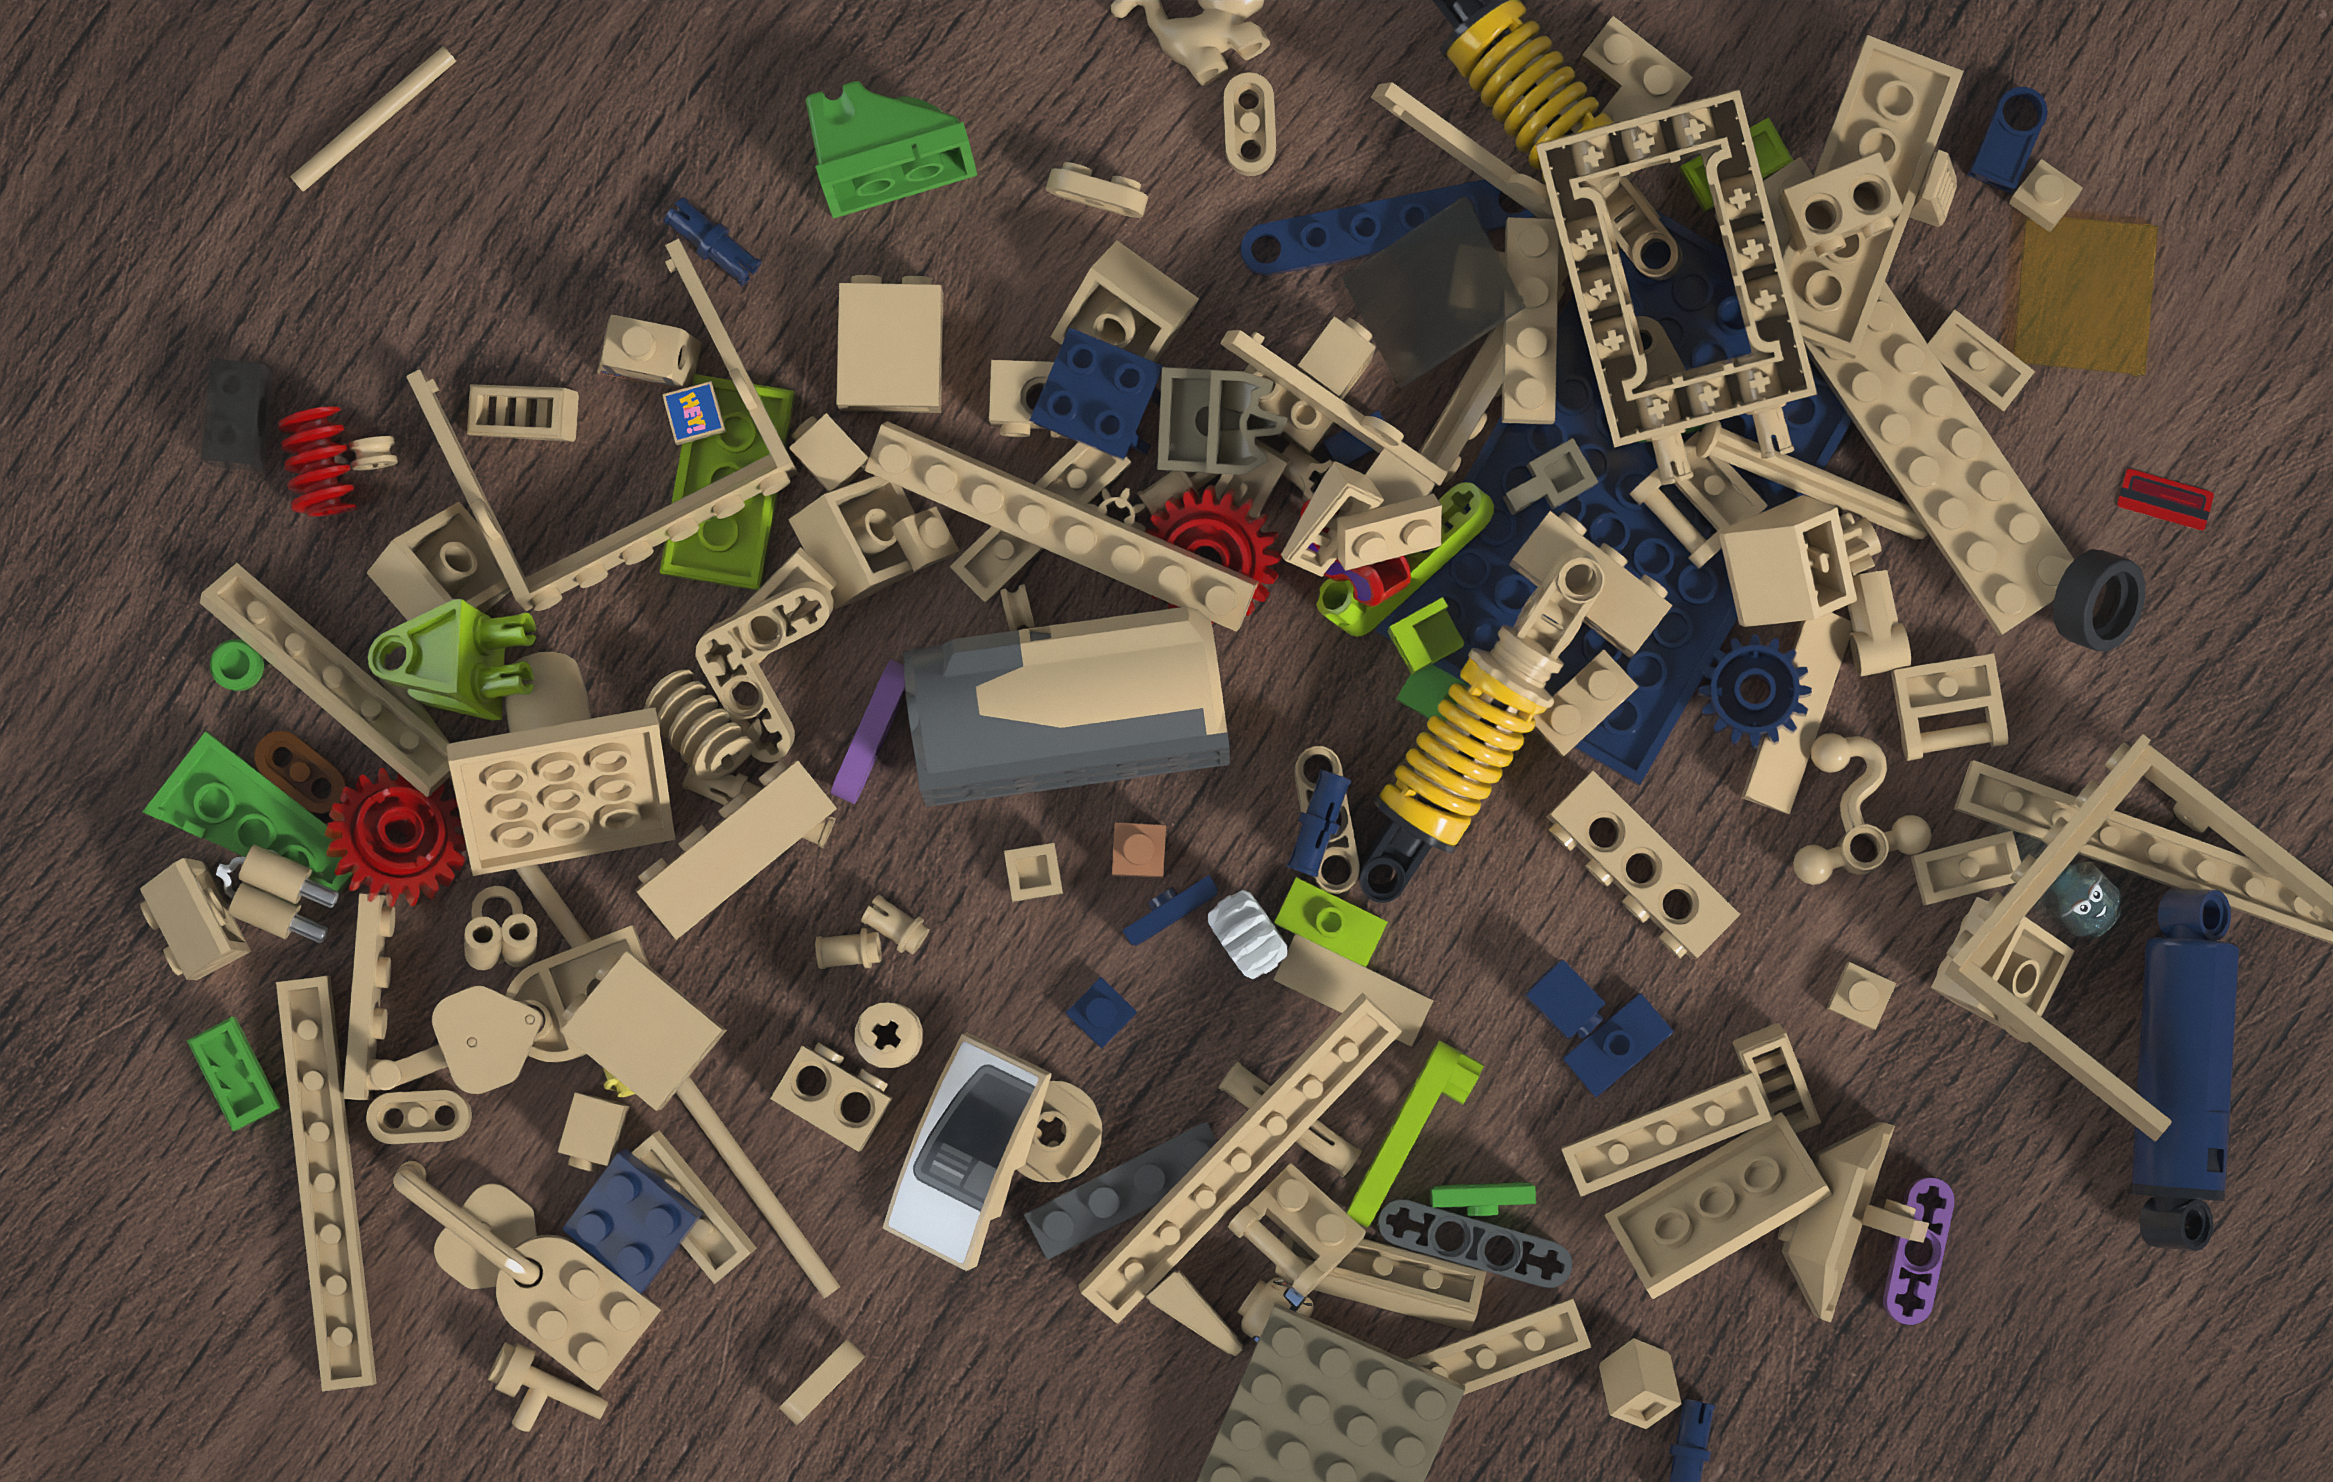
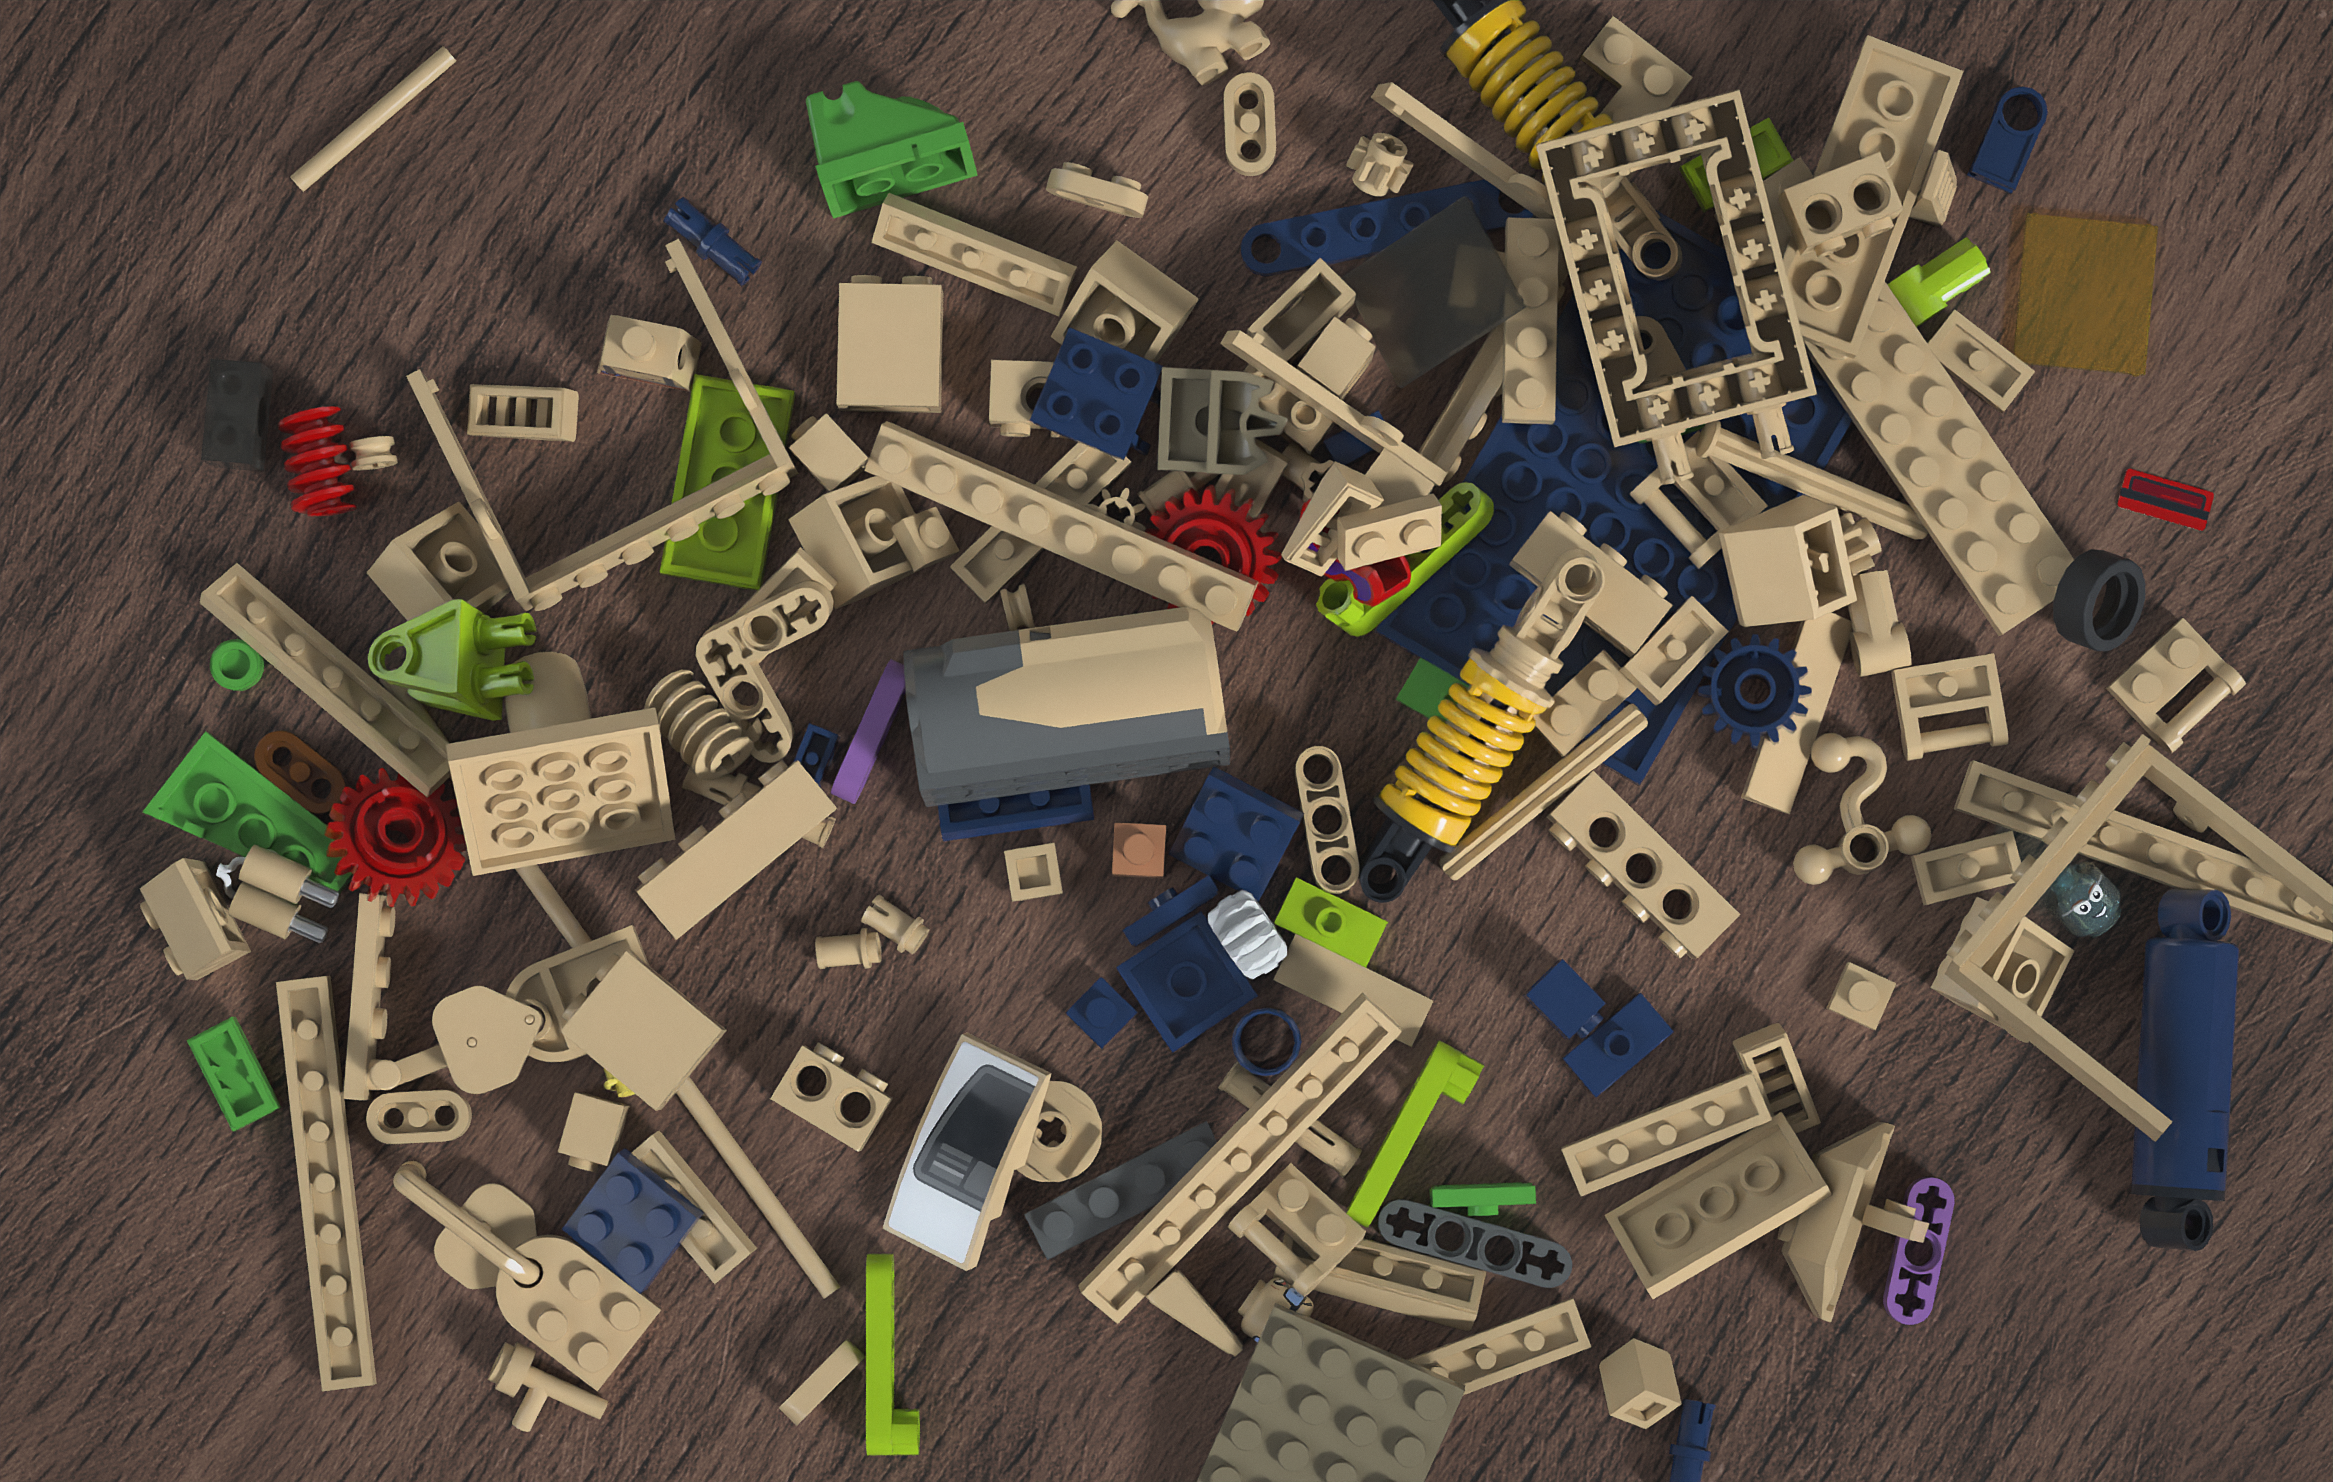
tan piece [464,886,538,971] -> none
tile [662,381,726,445] -> none
tan piece [855,1003,924,1068] -> none
dark blue pin [1286,769,1352,877] -> none
lime panel [1387,597,1464,675] -> none
dark tan plate [1502,438,1598,515] -> none
tan plate [2009,159,2083,232] -> none
none -> dark blue piece [794,723,841,788]
none -> lime beam [866,1254,920,1456]
none -> tan plate [871,193,1077,316]
none -> dark blue plate [938,784,1095,841]
none -> dark blue plate [1116,911,1258,1053]
none -> dark blue plate [1168,766,1305,902]
none -> dark blue piece [1232,1008,1302,1076]
none -> tan brick [1247,258,1356,365]
none -> tan gear [1346,133,1414,196]
none -> tan axle [1439,704,1648,880]
none -> tan plate [1619,596,1729,706]
none -> lime piece [1887,237,1991,328]
none -> tan plate [2106,618,2246,754]

